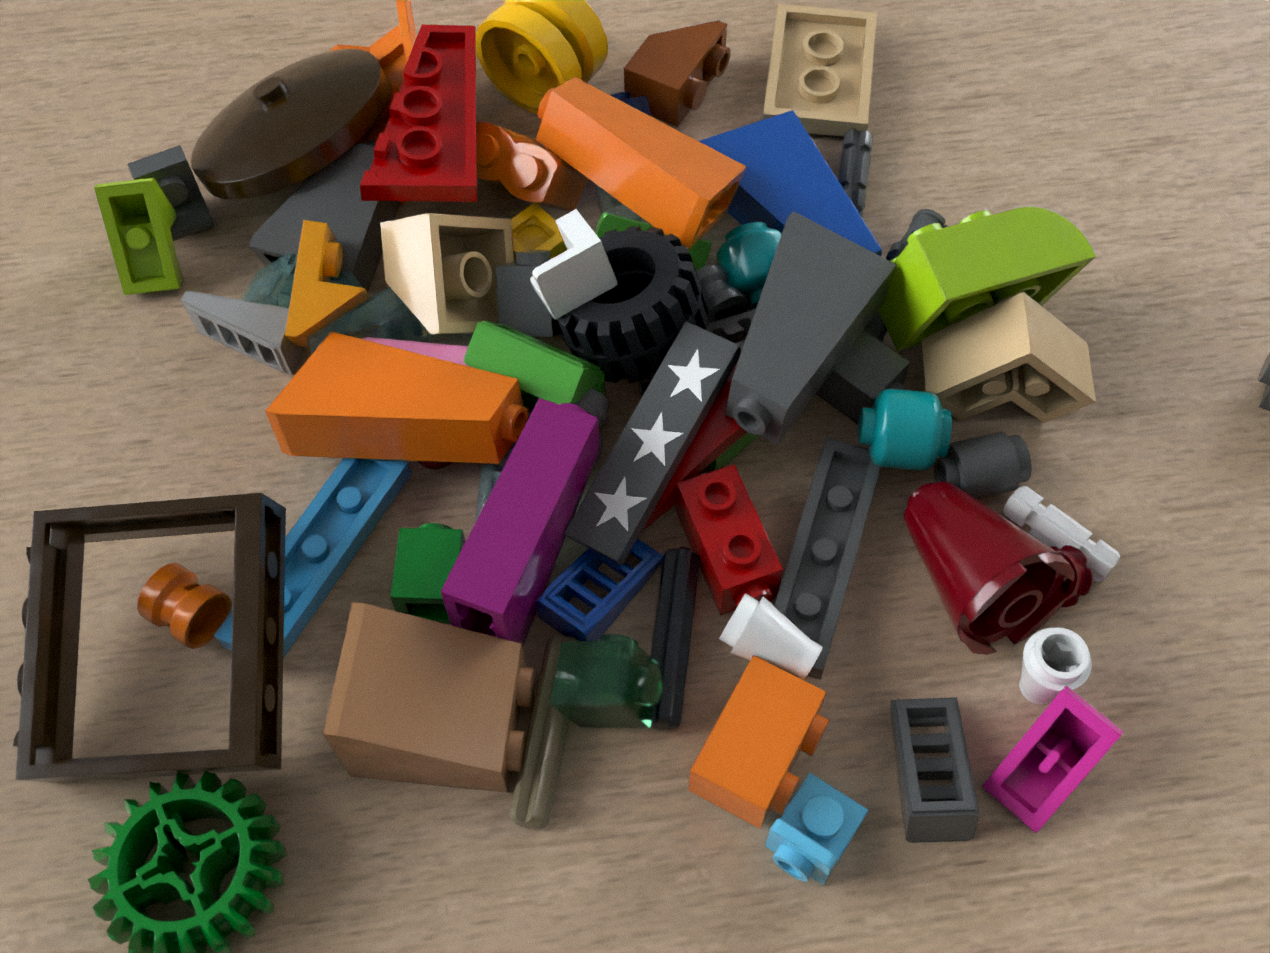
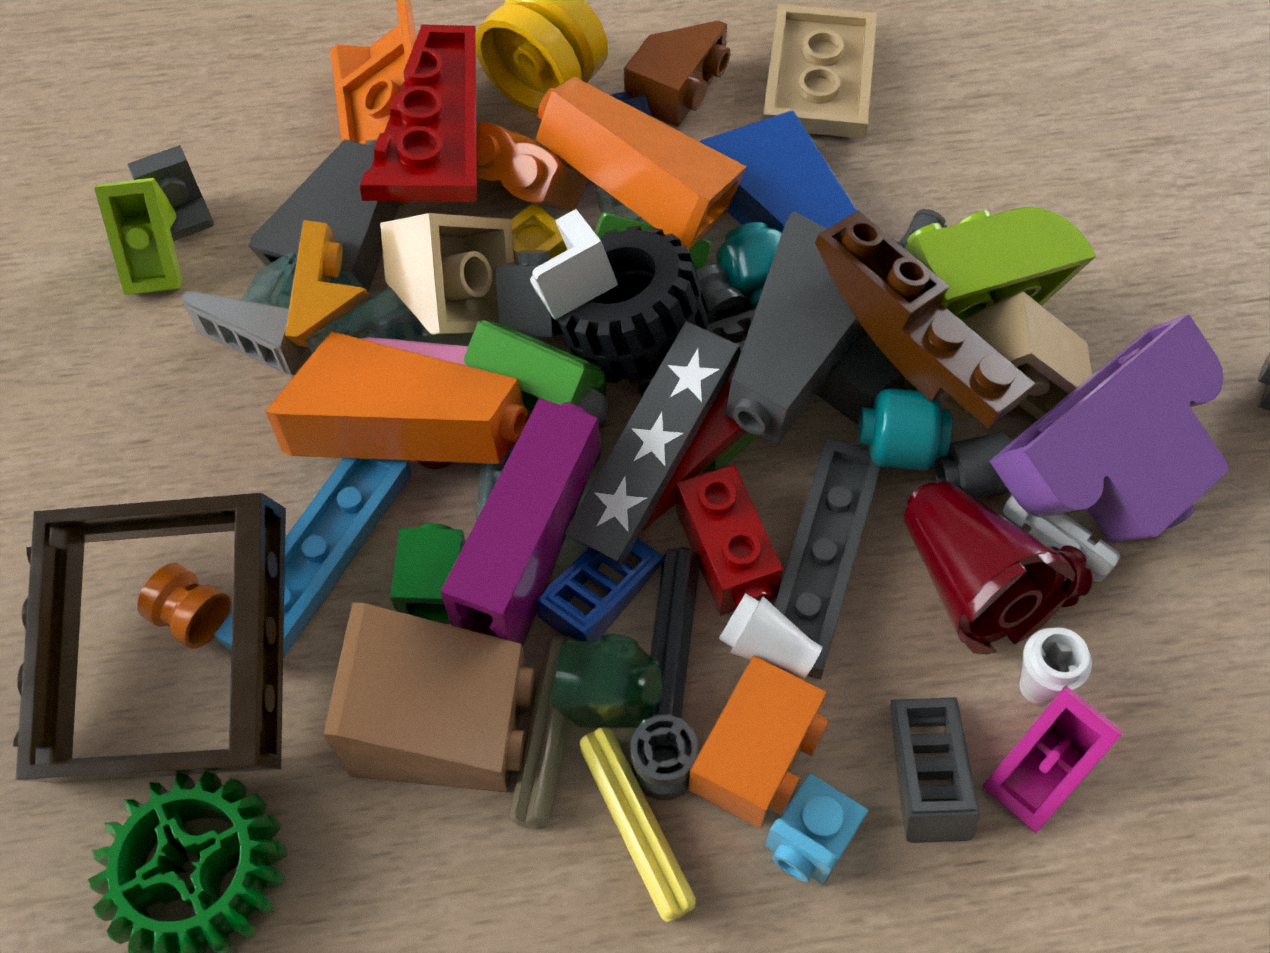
dark brown dish [191,49,391,200] -> none
dark grey axle [838,128,873,217] -> none
none -> light yellow axle [580,727,696,922]
none -> dark grey wheel [631,715,699,800]
none -> reddish brown slope [815,210,1036,428]
none -> medium lavender brick [989,314,1228,543]

